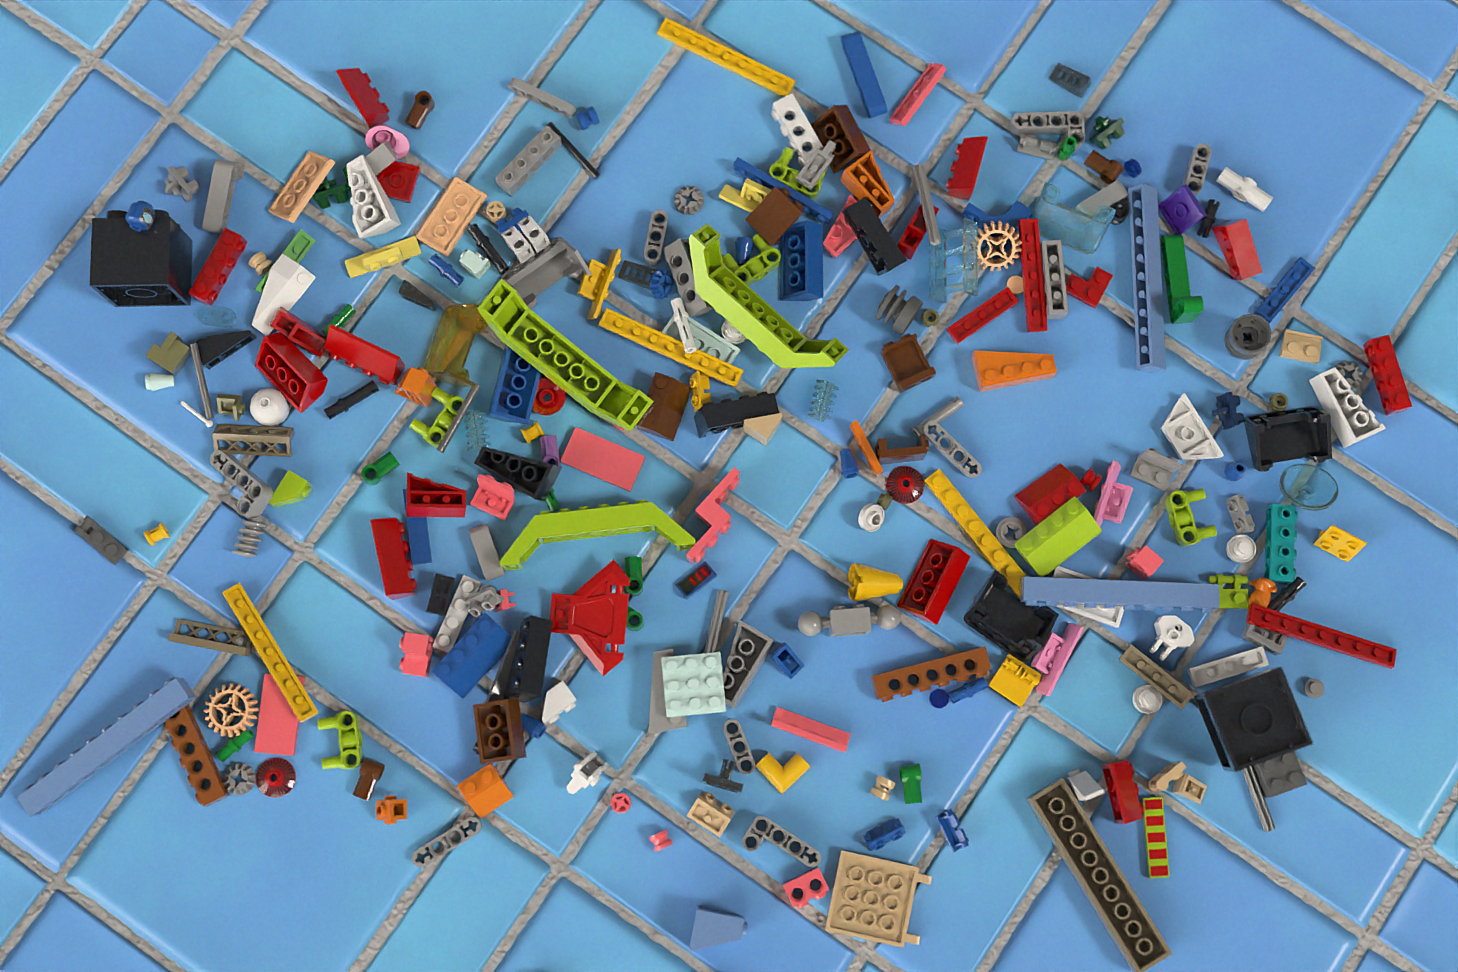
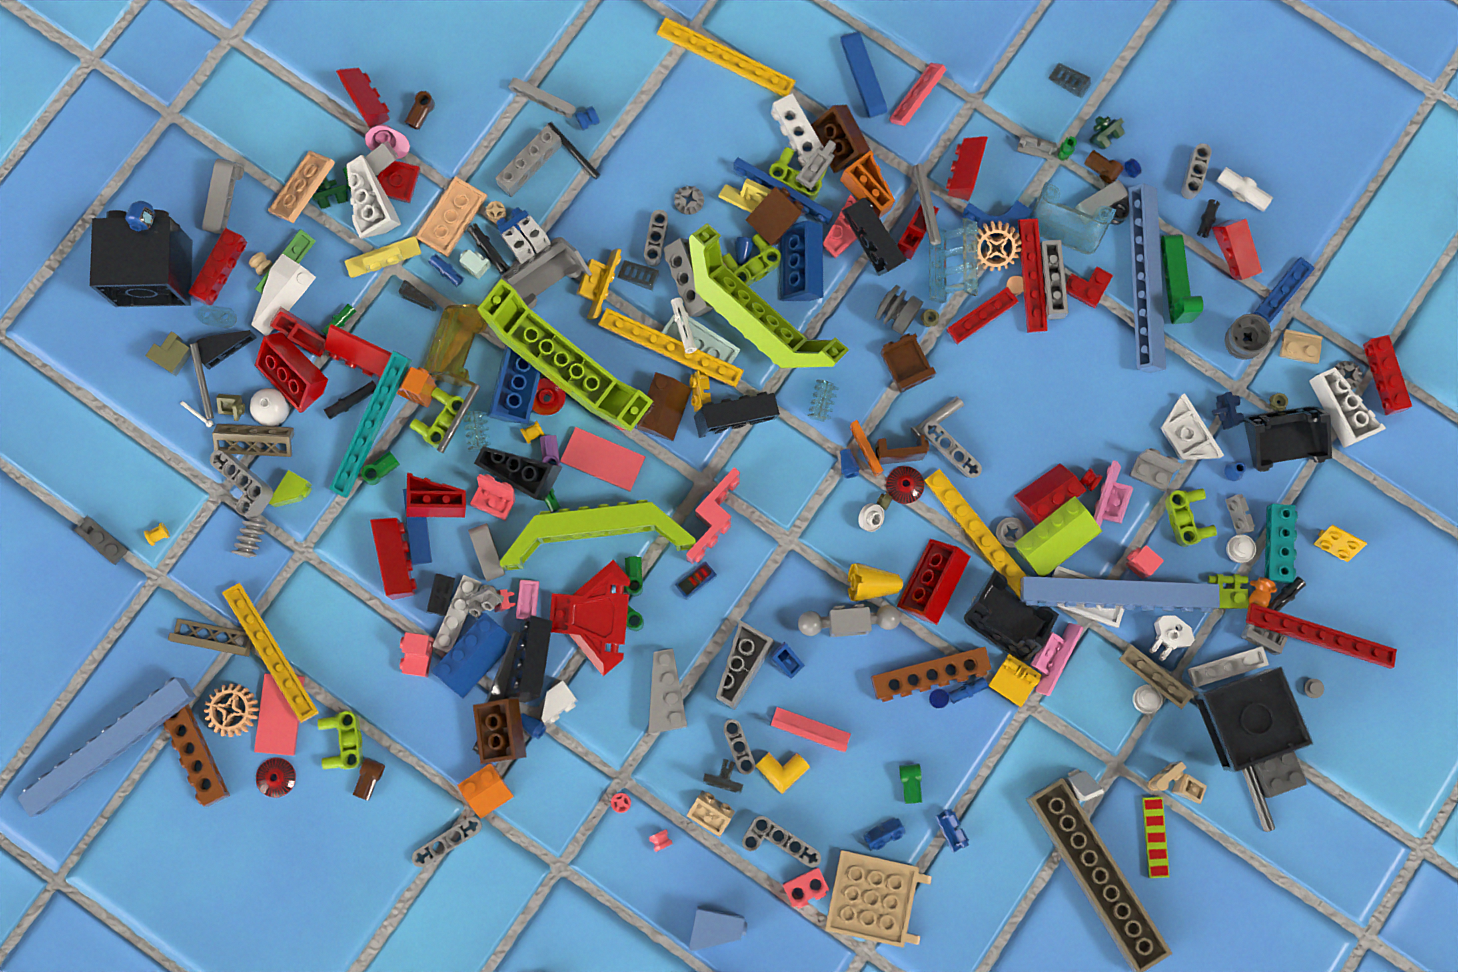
light aqua cone [145,373,175,391] -> none
light grey hips [165,166,199,203] -> none
green pin [215,727,254,762] -> none
light grey gear [223,763,256,795] -> none
orange brick [375,795,407,824] -> none
white hinge [566,751,608,794] -> none
blue gear [650,269,674,299] -> none
light aqua plate [661,652,726,717] -> none
light grey axle [704,590,728,653] -> none
white plate [721,320,746,345] -> none
tan slope [743,413,783,446] -> none
tan wheel [870,775,896,801] -> none
orange wedge [971,350,1057,392] -> none
light grey beam [1009,111,1085,151] -> none
red slope [1101,760,1144,824] -> none
dark purple tile [1158,184,1207,234] -> none
clear light blue dish [1279,464,1339,511] -> none
none -> teal plate [329,351,412,498]
none -> bright pink plate [516,580,540,619]

